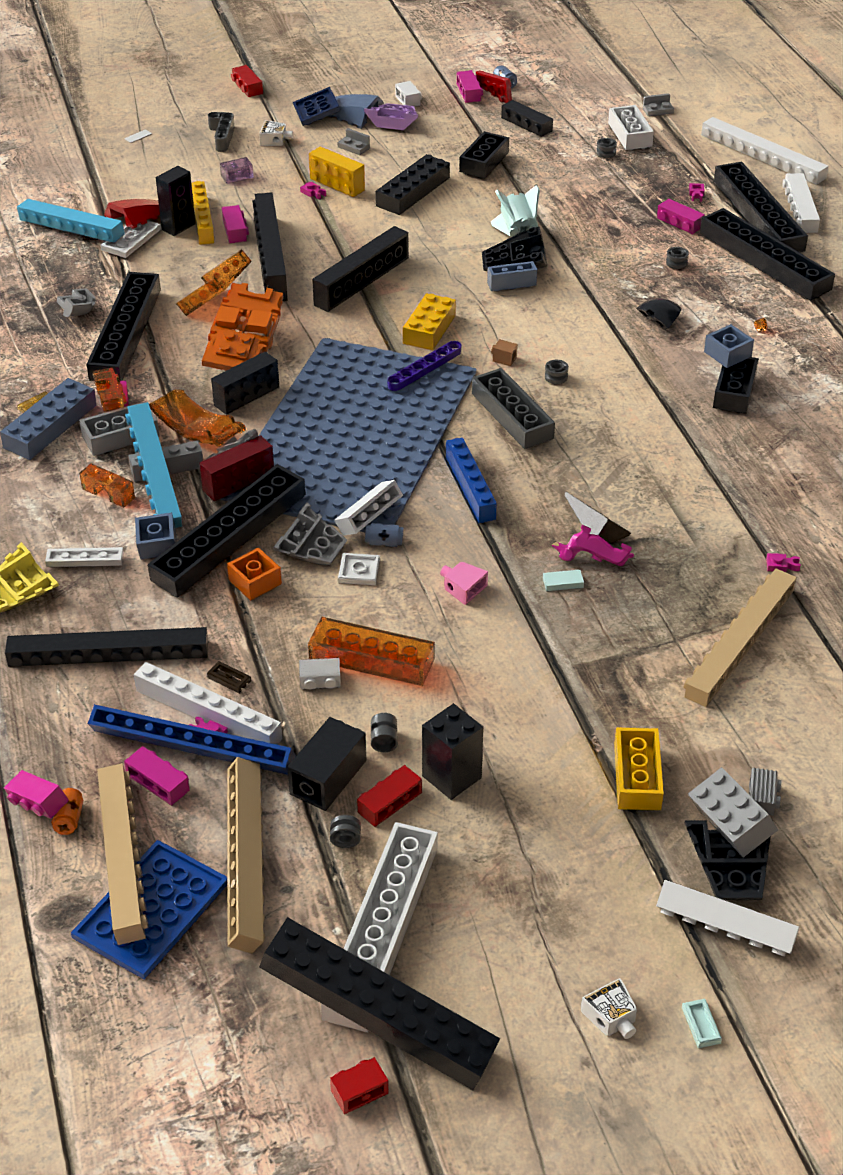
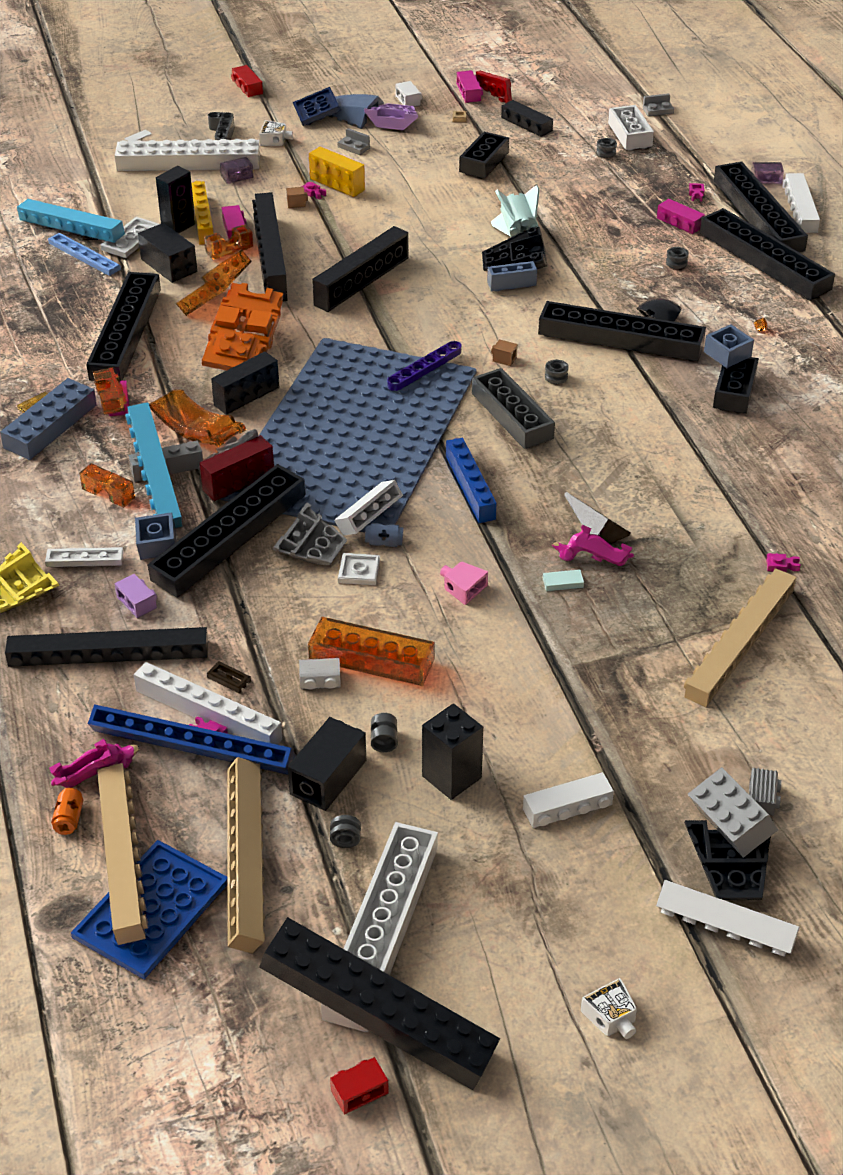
dark pink brick [4,770,69,819] -> none
light grey brick [57,288,96,317] -> none
light grey brick [79,401,160,456] -> none
red wedge [104,199,160,229] -> none
dark pink brick [124,746,190,806] -> none
orange brick [227,547,282,601] -> none
red brick [357,765,422,827] -> none
black brick [375,154,450,215] -> none
yellow brick [403,293,456,350] -> none
sand blue piece [493,65,517,88] -> none
yellow brick [614,727,664,810] -> none
light aqua tile [682,999,722,1048] -> none
white brick [701,117,829,185] -> none
none -> light blue tile [48,233,121,276]
none -> dark pink animal [49,739,140,788]
none -> lavender brick [114,574,157,618]
none -> white brick [115,139,260,171]
none -> black brick [138,223,198,283]
none -> clear orange arch [204,224,253,260]
none -> medium nougat brick [286,187,308,208]
none -> tan tile [453,111,467,122]
none -> white brick [523,772,614,828]
none -> black brick [538,301,706,361]
none -> clear purple brick [751,162,784,184]

